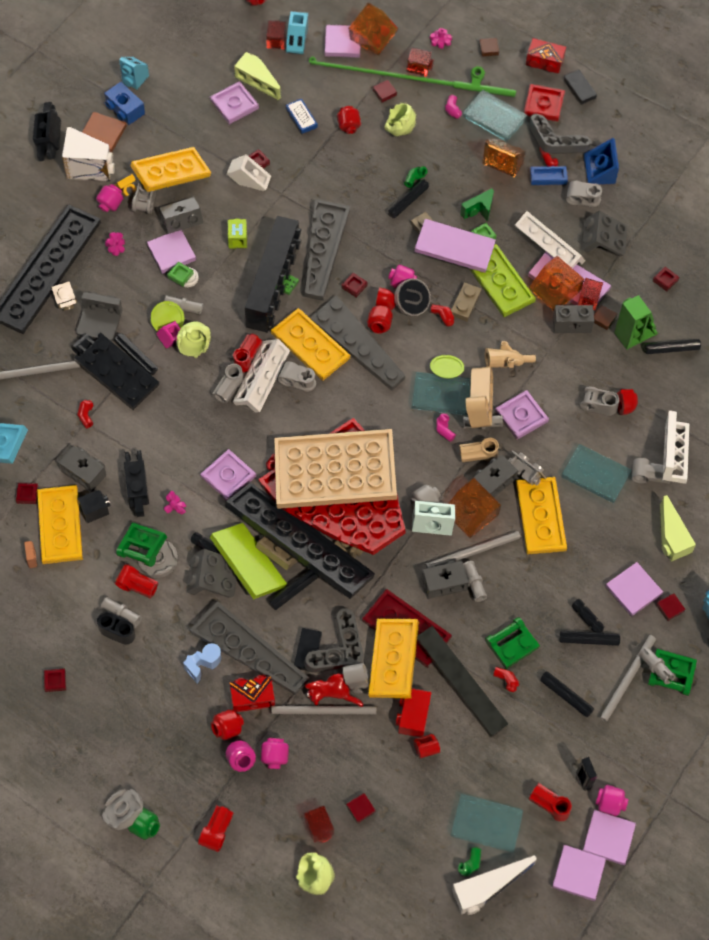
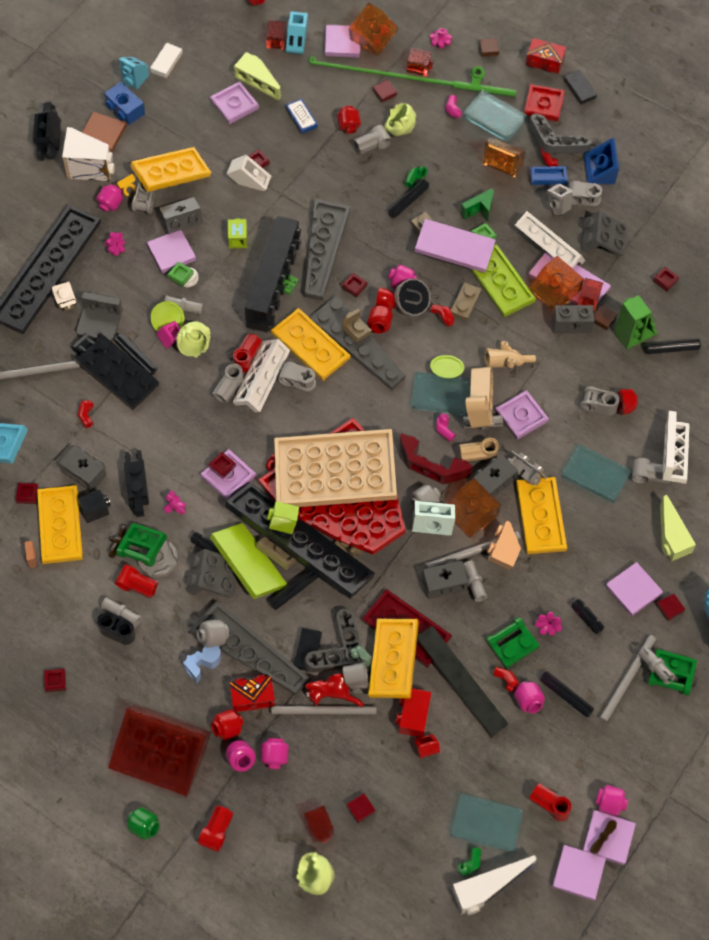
light grey tile [102,789,144,830] -> none
black axle [559,631,621,646] -> none
black tile [576,757,597,791] -> none
none -> clear red slope [108,705,212,796]
none -> dark brown piece [109,524,127,558]
none -> white tile [150,43,182,78]
none -> light grey head [197,619,229,648]
none -> dark red tile [208,452,236,479]
none -> lime brick [267,501,299,534]
none -> dark tan bracket [342,309,372,343]
none -> sand green arm [350,646,372,671]
none -> light grey piece [353,125,392,154]
none -> dark red slope [399,433,473,485]
none -> light nougat slope [487,521,521,570]
none -> dark pink head [514,682,545,713]
none -> dark pink plant [535,612,562,635]
none -> light grey brick [547,184,573,215]
none -> dark brown piece [590,820,617,854]

